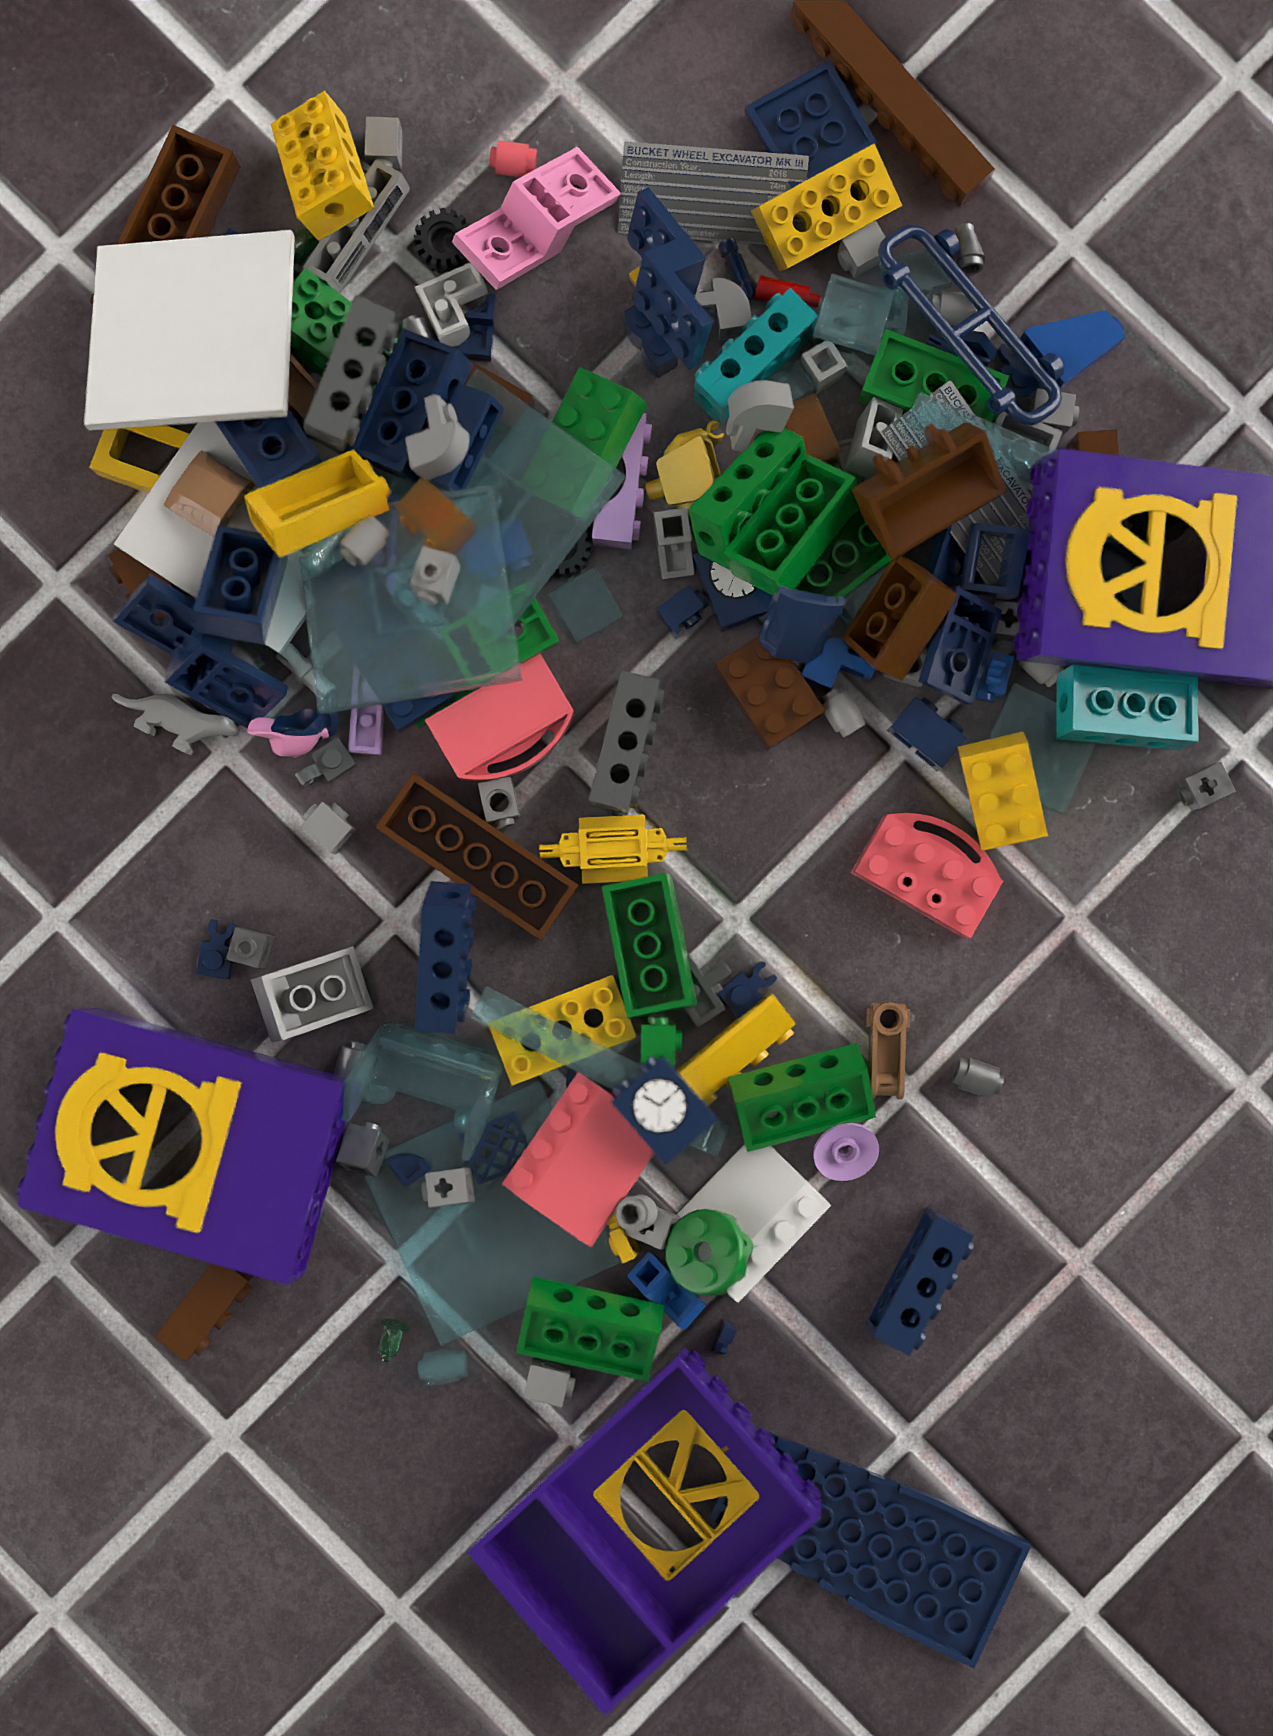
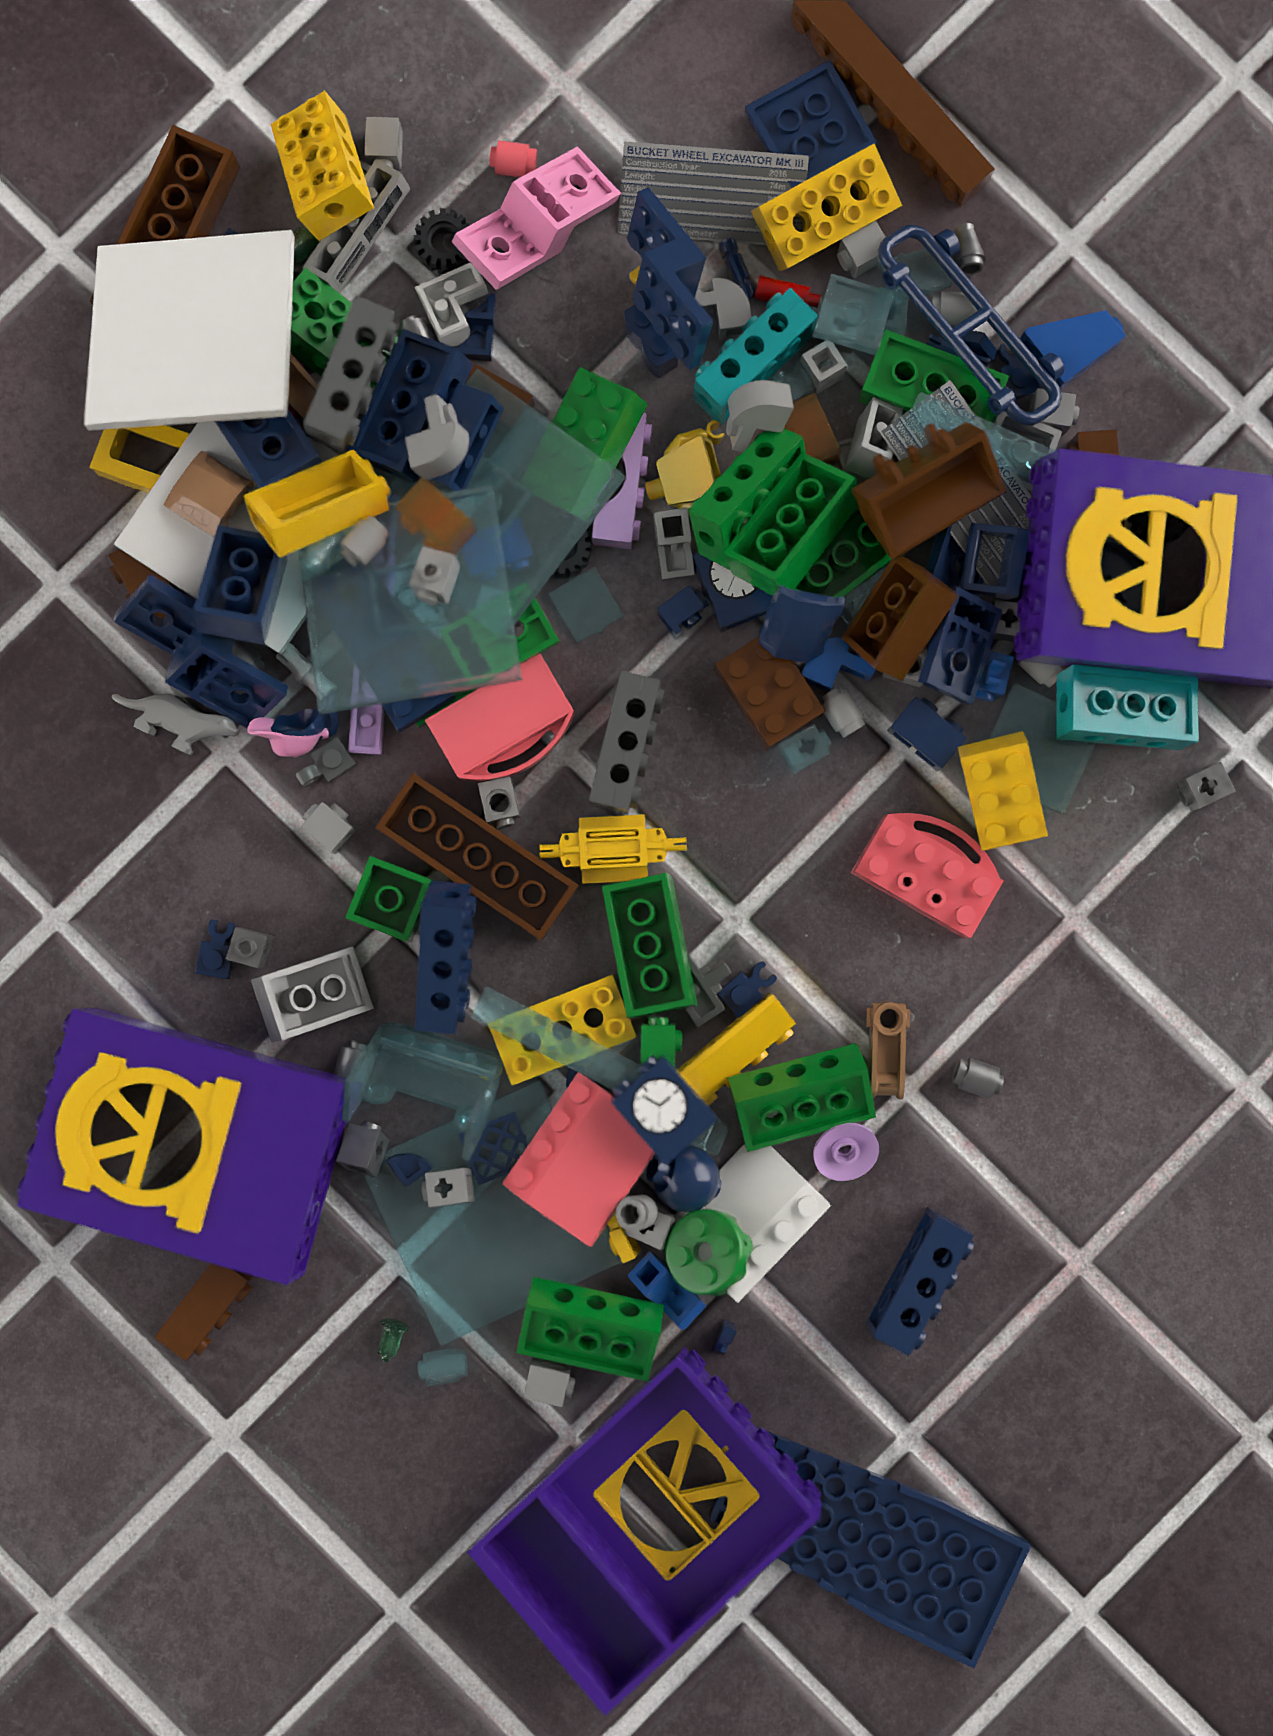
none -> green brick [345,856,434,943]
none -> dark blue brick [646,1145,721,1213]
none -> clear light blue brick [778,724,832,775]

